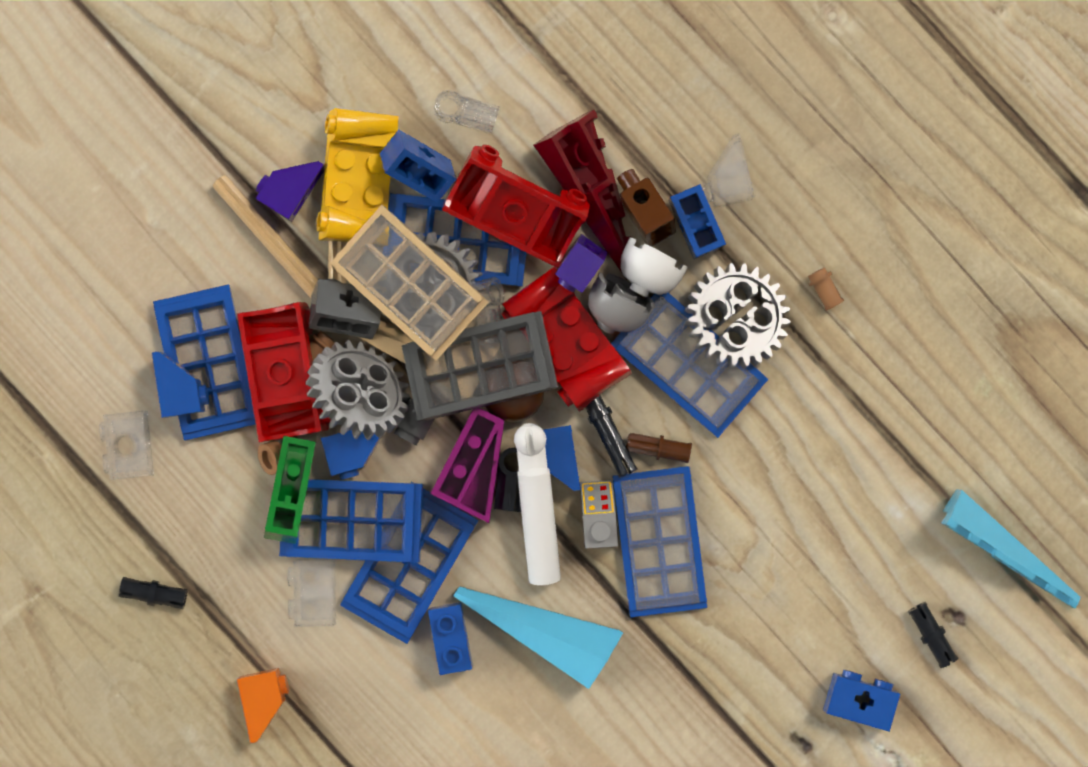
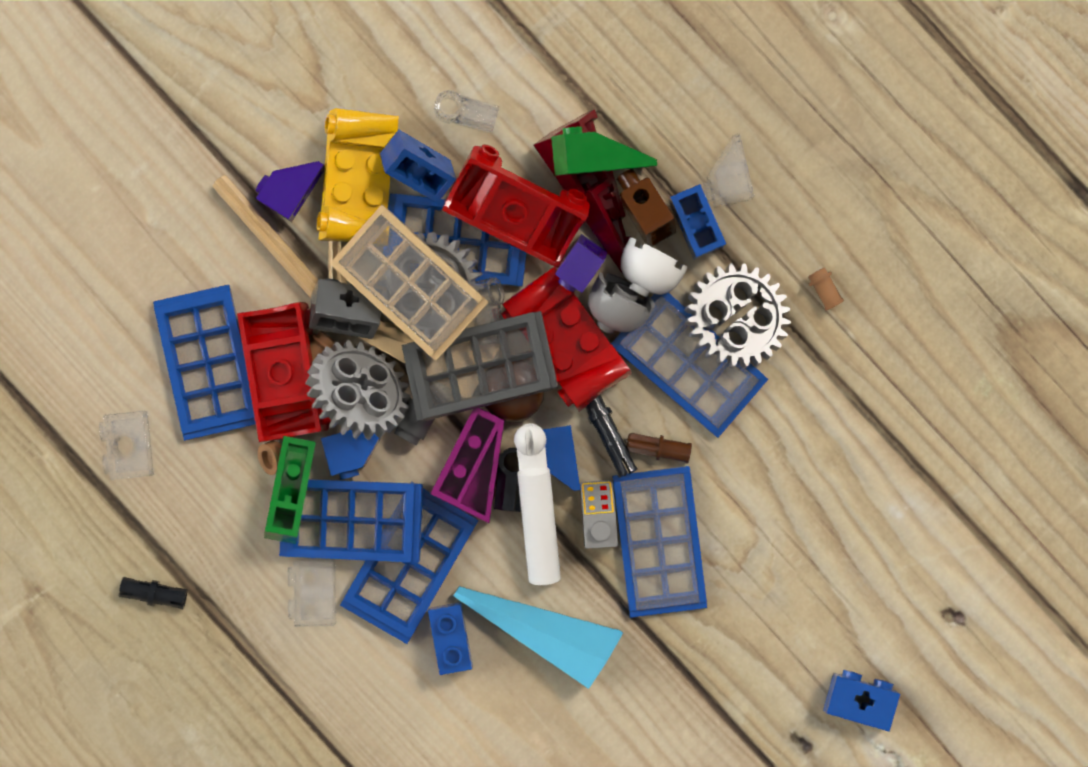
blue slope [152,352,209,418] -> none
orange slope [237,668,289,743] -> none
black pin [908,601,959,668] -> none
medium azure wedge [941,489,1081,608] -> none
none -> green slope [551,126,657,176]

